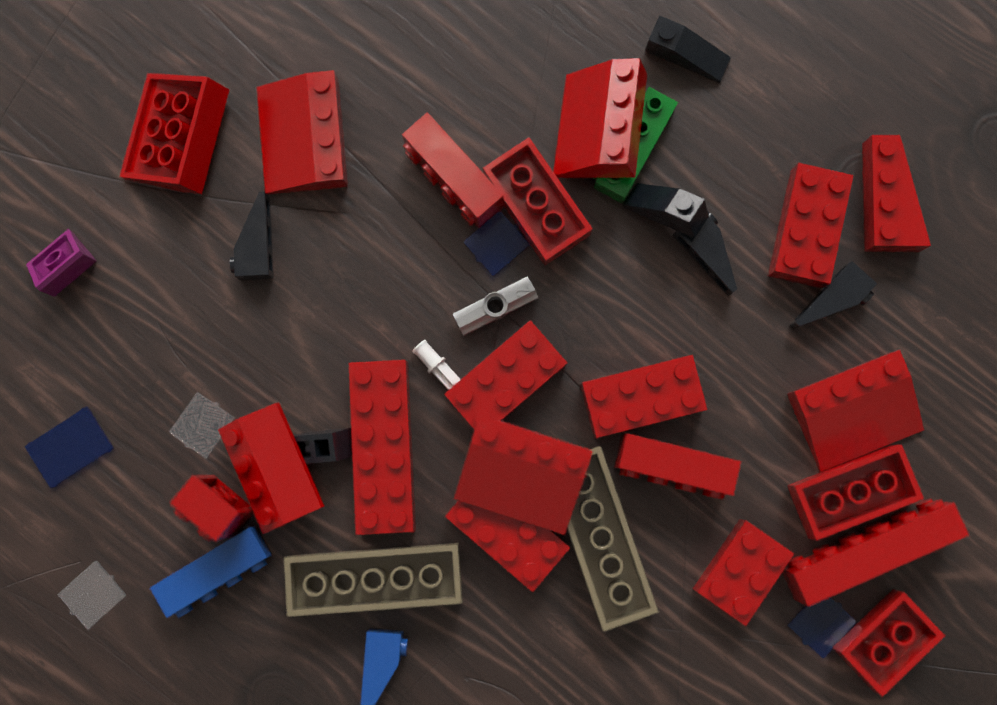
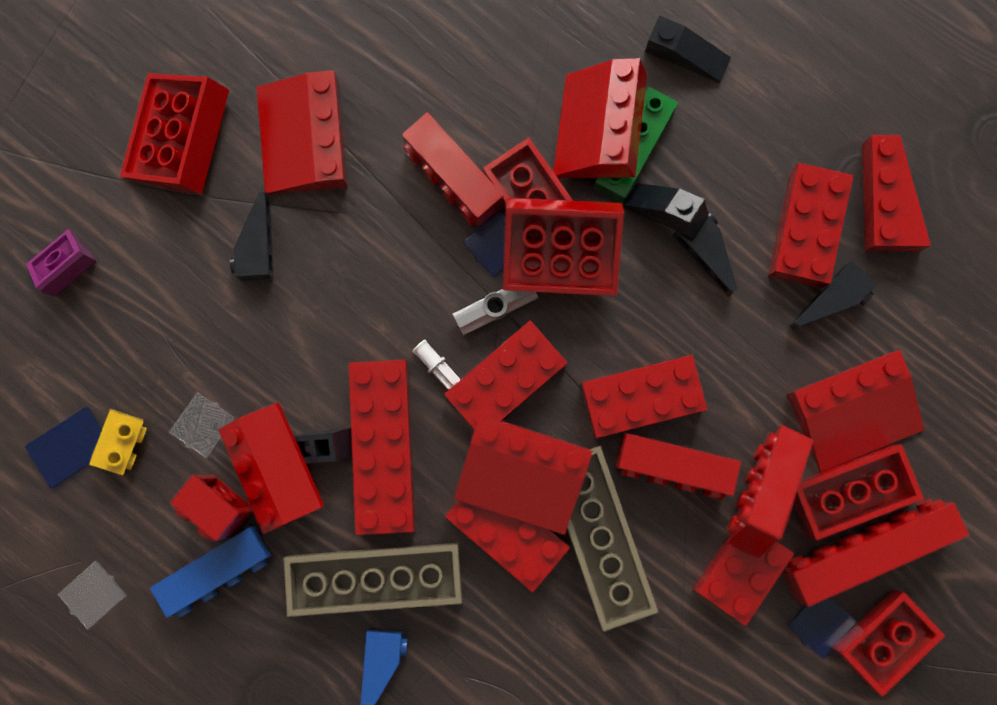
none -> yellow brick [89,409,147,475]
none -> red slope [503,198,624,296]
none -> red brick [727,425,814,558]

